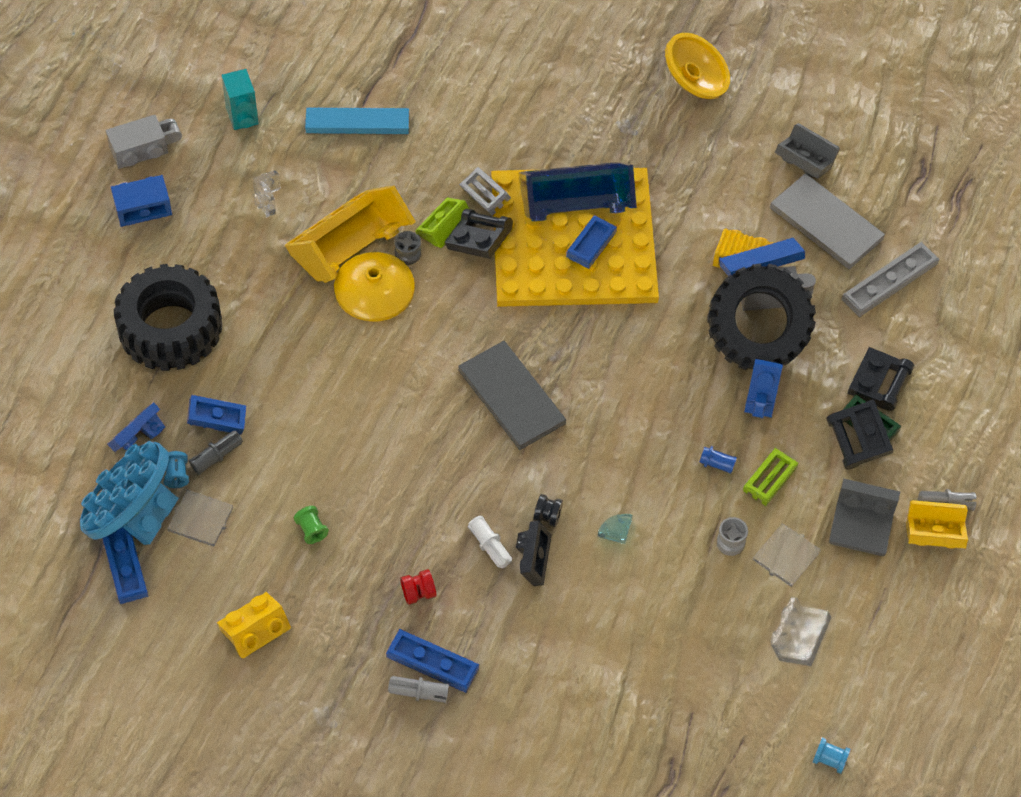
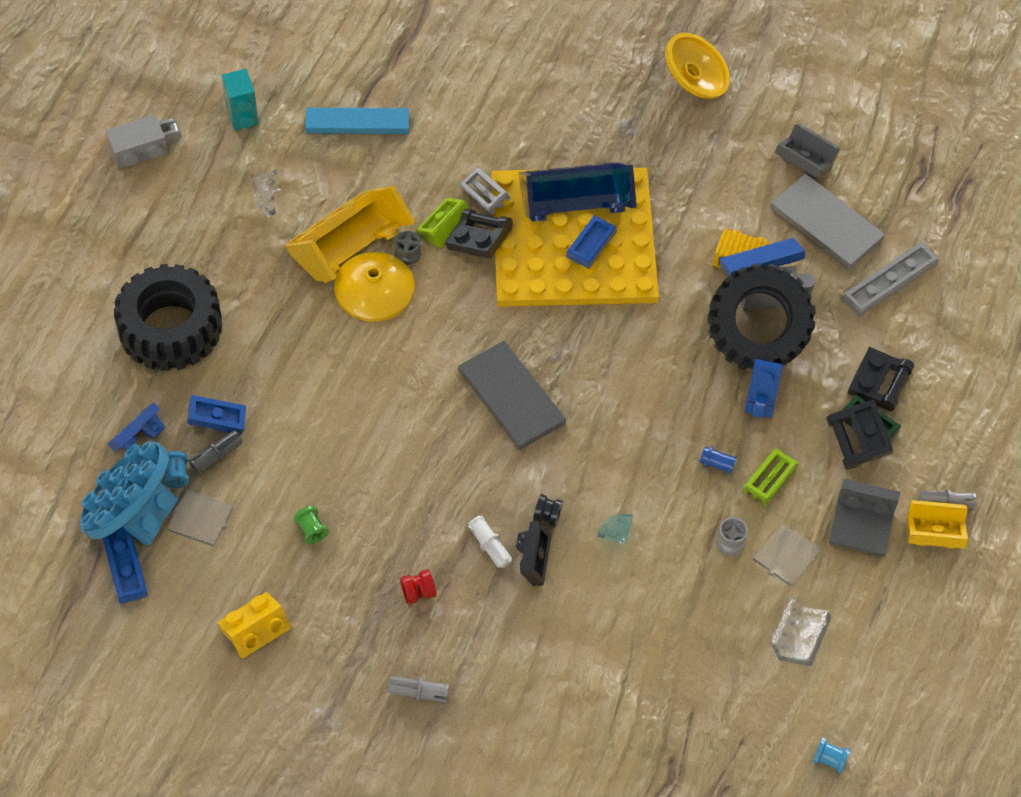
blue brick [111,175,172,227] -> none
blue tile [386,629,479,693] -> none

